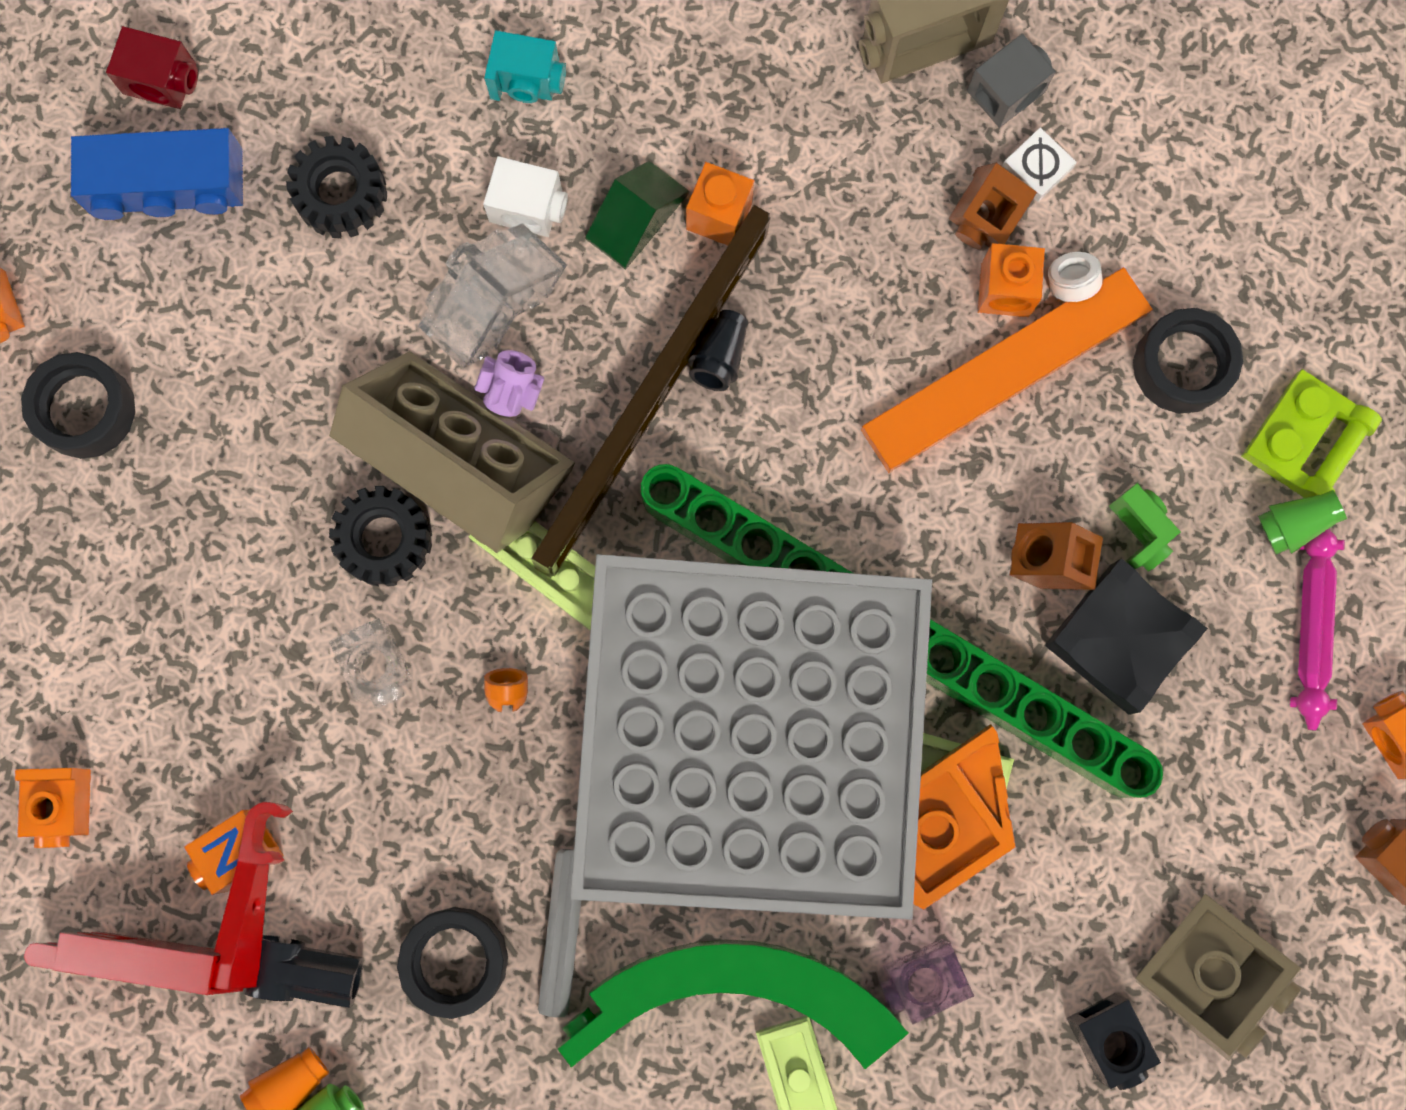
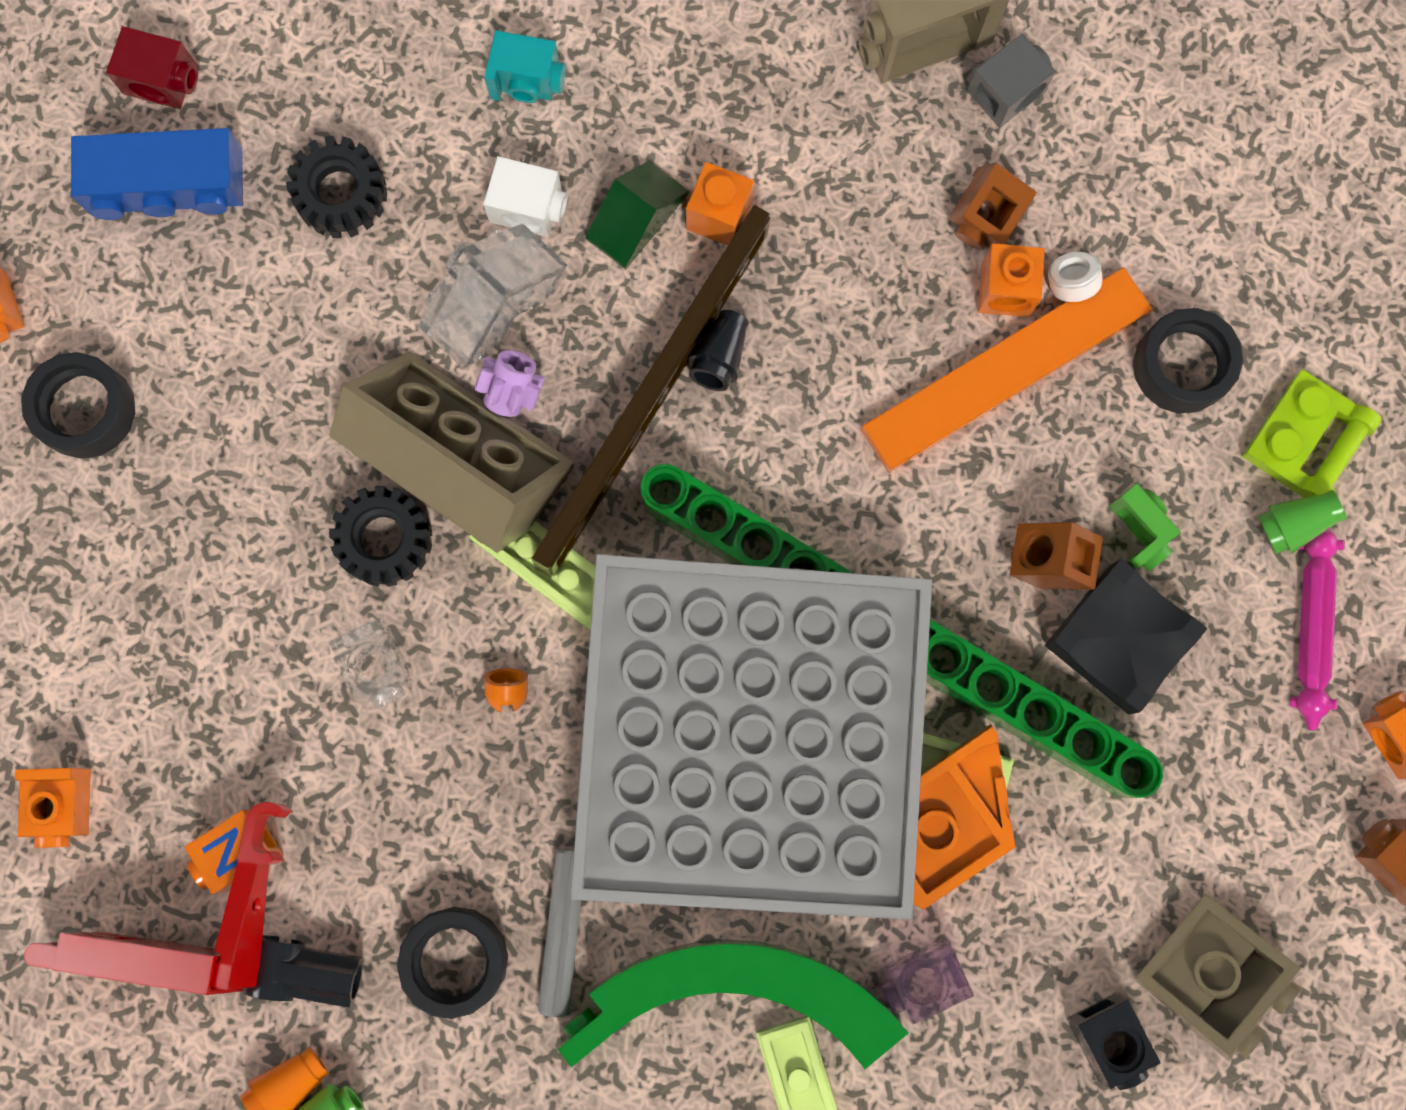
white tile [1002,128,1077,202] -> none

